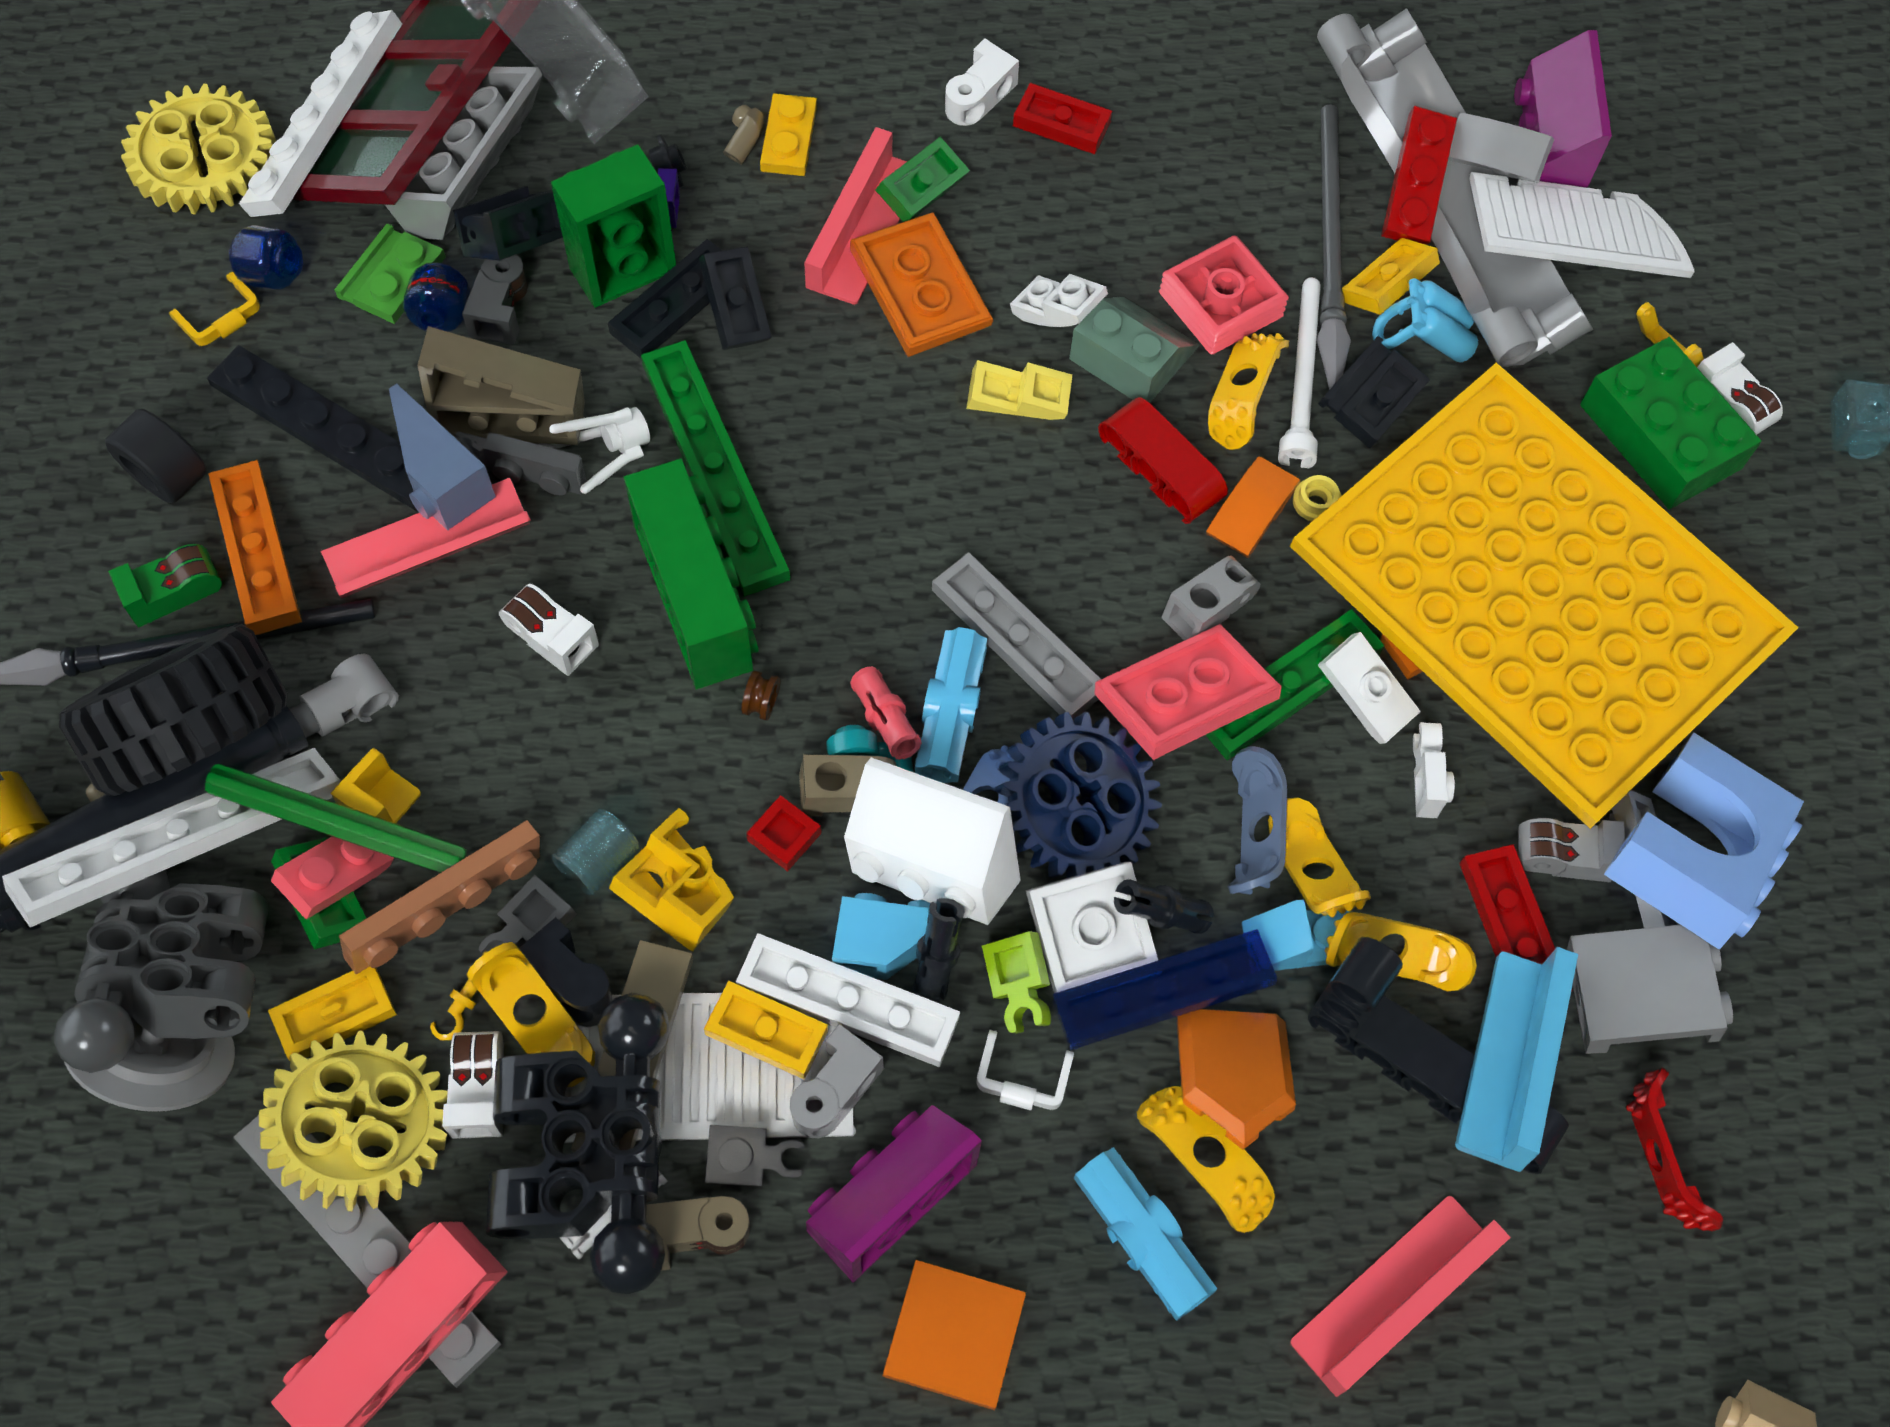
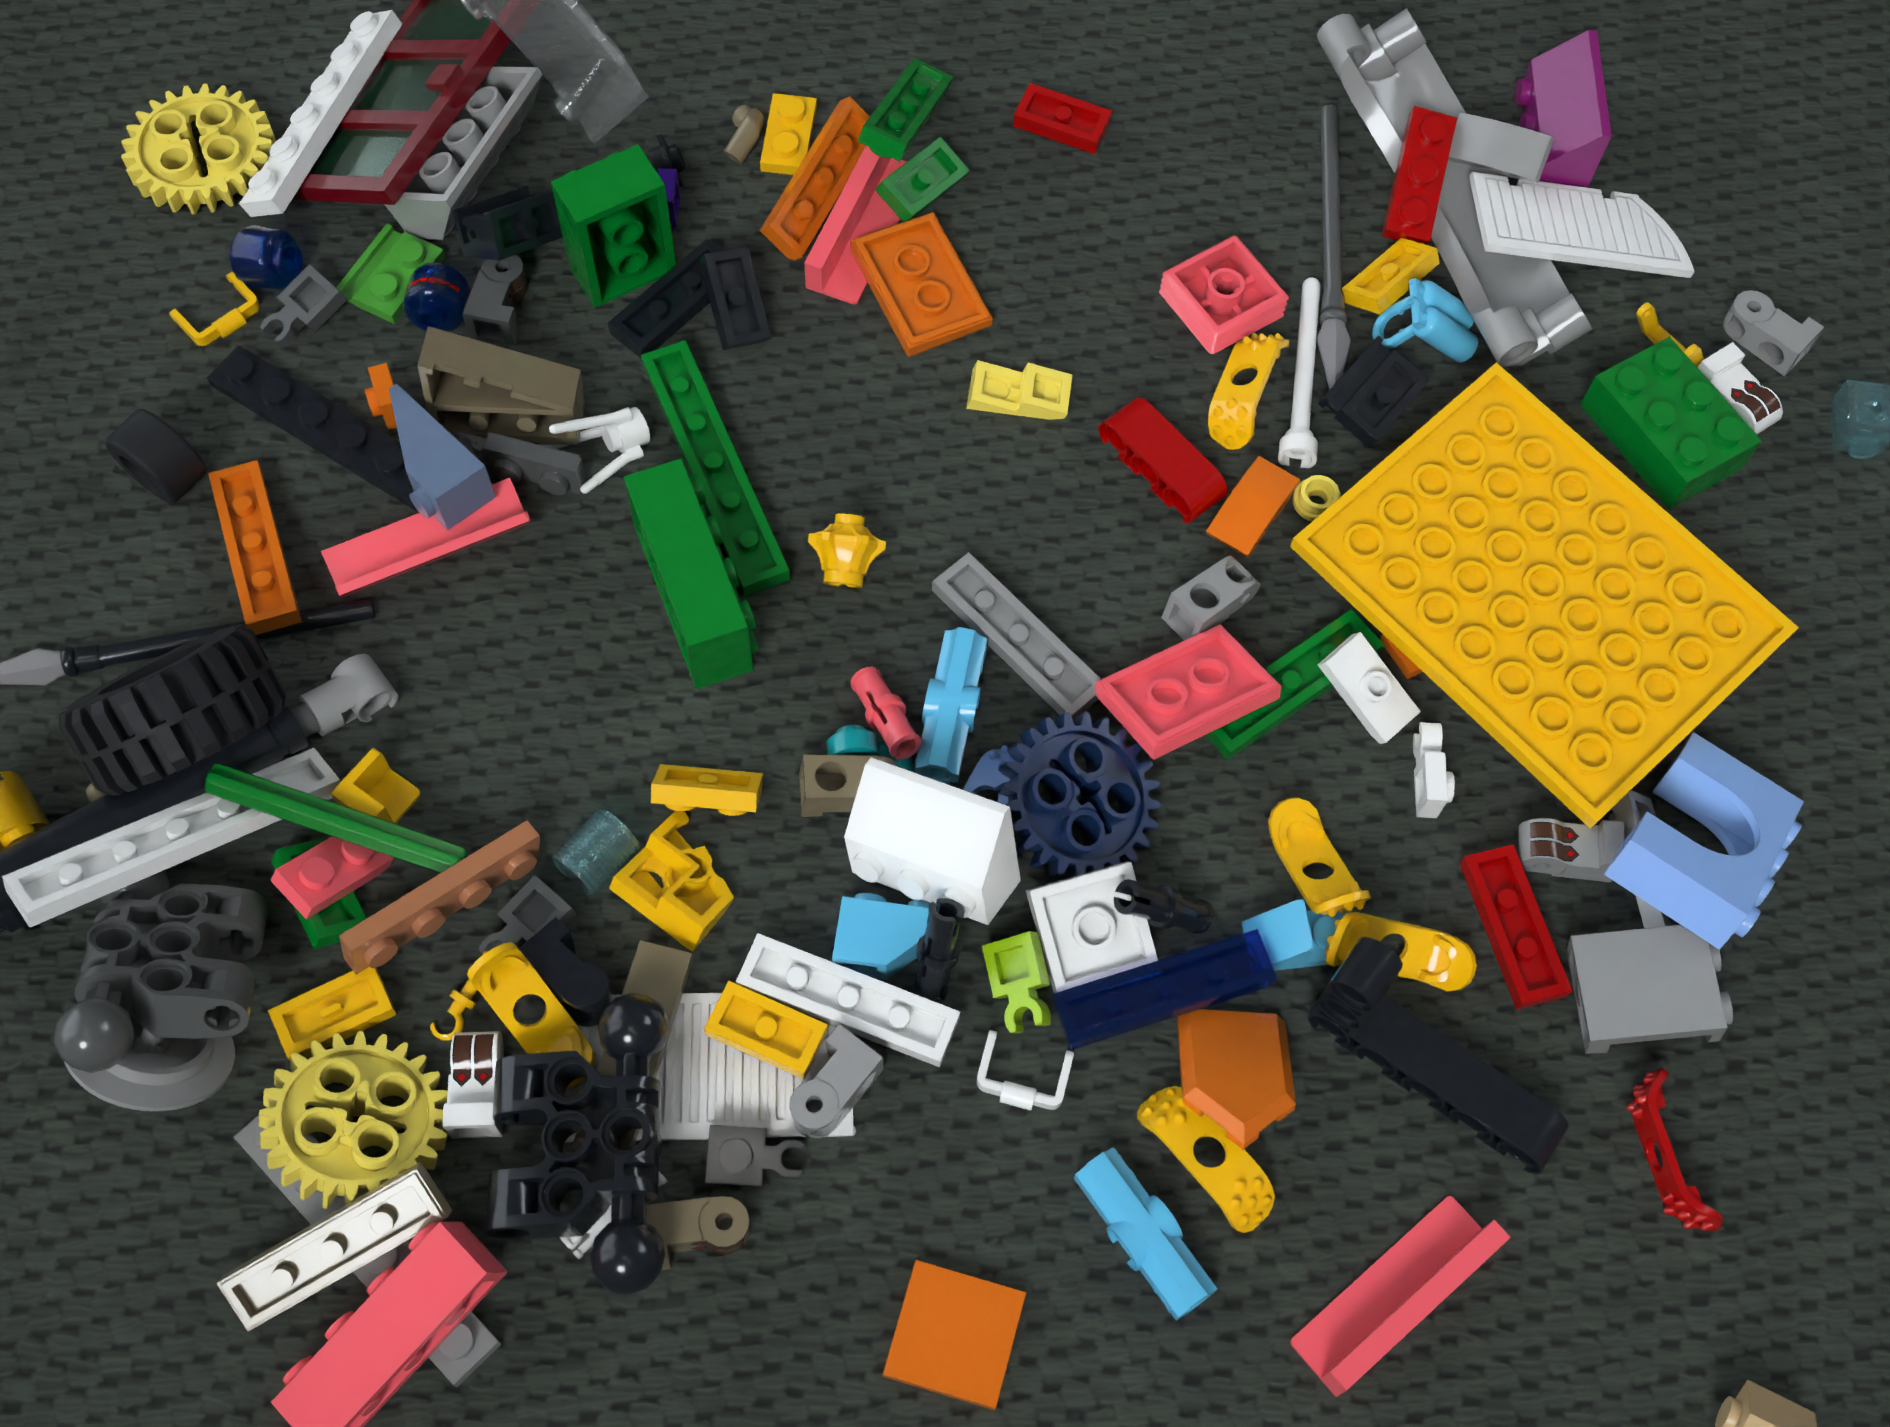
green leg [108,544,222,628] -> none
white leg [499,584,599,676] -> none
reddish brown bush [741,670,780,721] -> none
red plate [746,795,821,872] -> none
magenta slope [806,1105,982,1283] -> none
white leg [945,39,1019,126] -> none
white slope [1010,274,1108,327] -> none
sand green slope [1069,297,1199,403] -> none
sand blue piece [1227,746,1287,895] -> none
medium azure panel [1455,947,1578,1172] -> none
none -> tile [216,1162,452,1331]
none -> dark grey plate [260,264,347,347]
none -> orange plate [364,362,397,430]
none -> yellow plate [651,764,763,816]
none -> orange plate [759,96,870,260]
none -> yellow rock [808,514,886,588]
none -> green plate [858,57,954,162]
none -> light grey leg [1723,290,1824,376]

